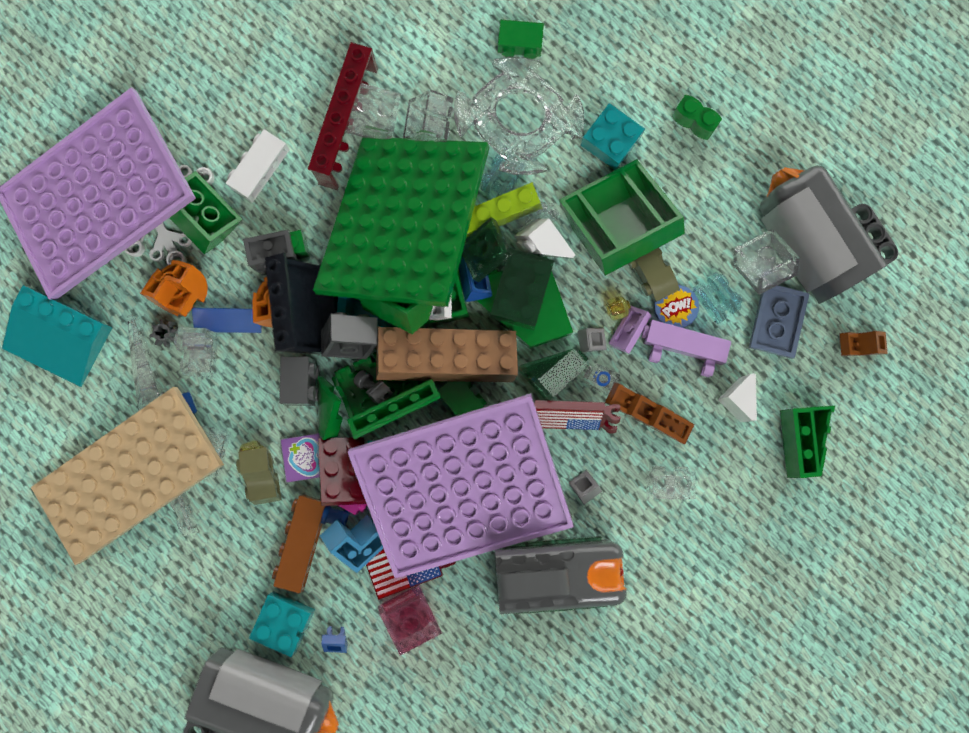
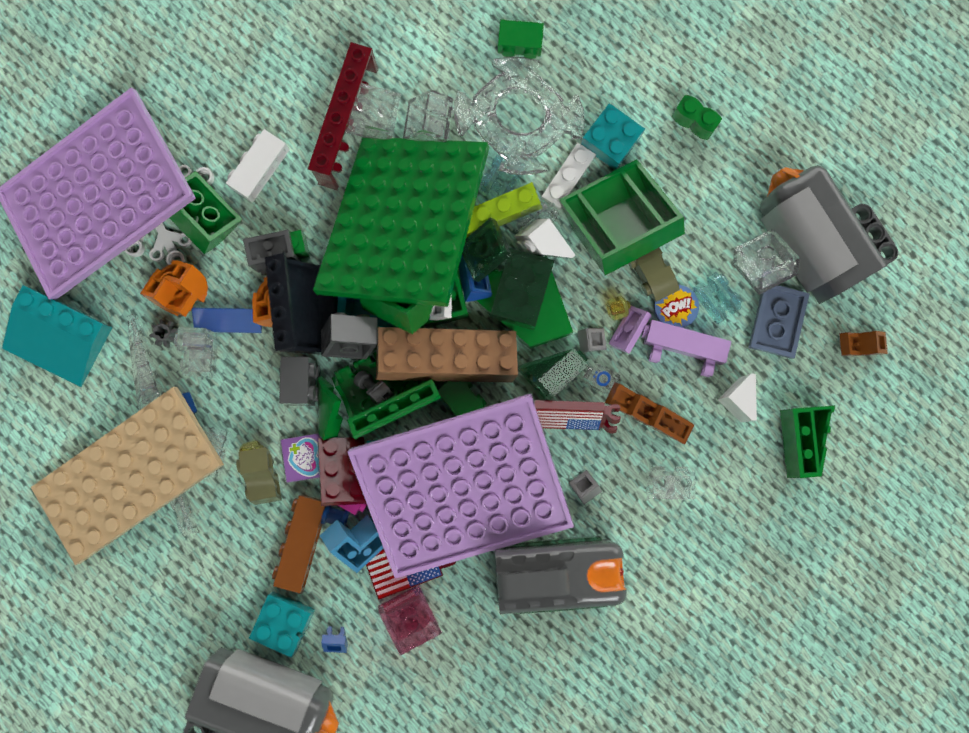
none -> white plate [541,143,596,210]

